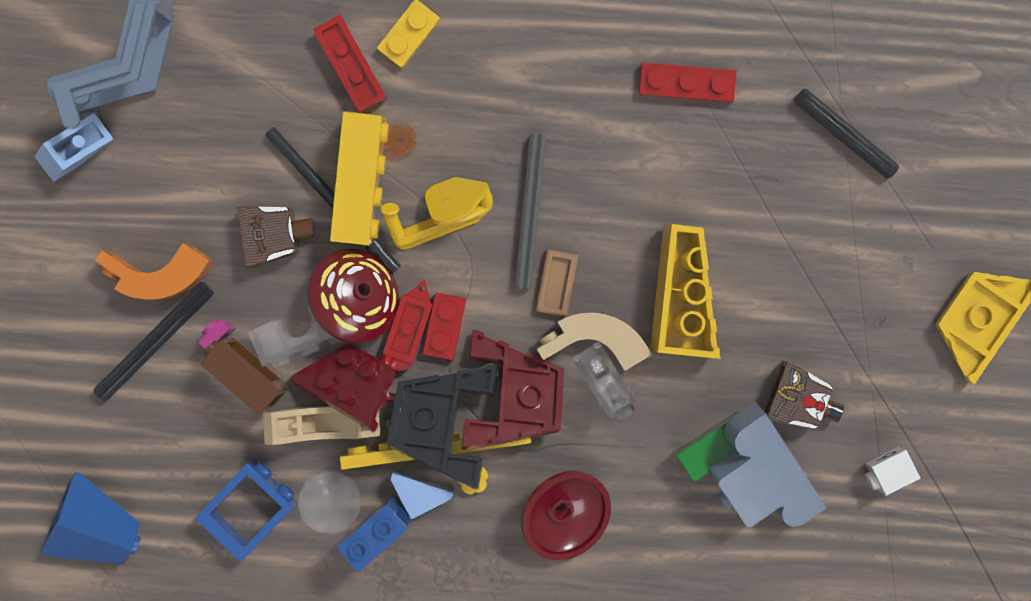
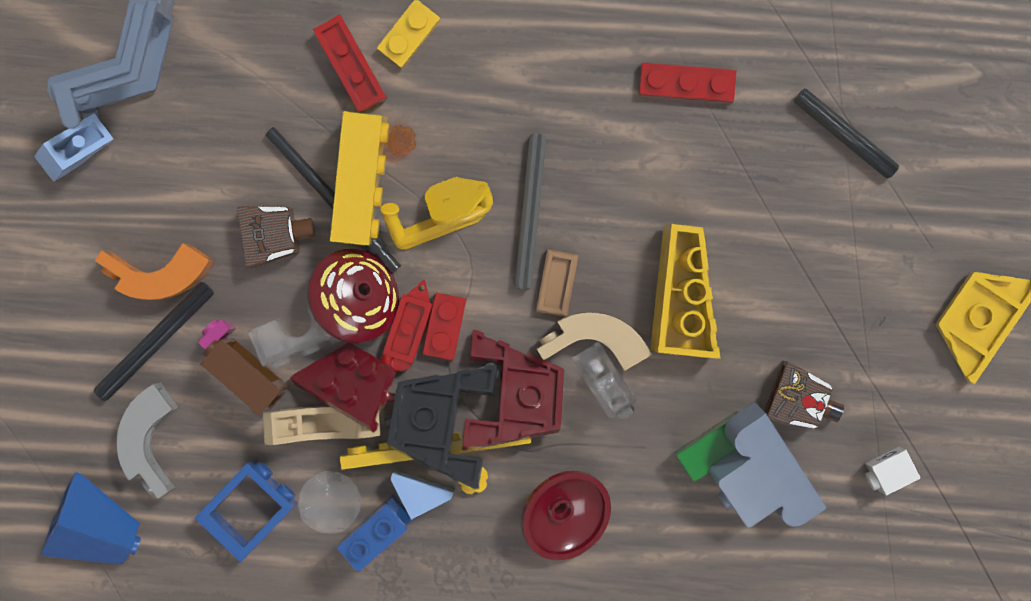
none -> light grey arch [117,382,179,499]

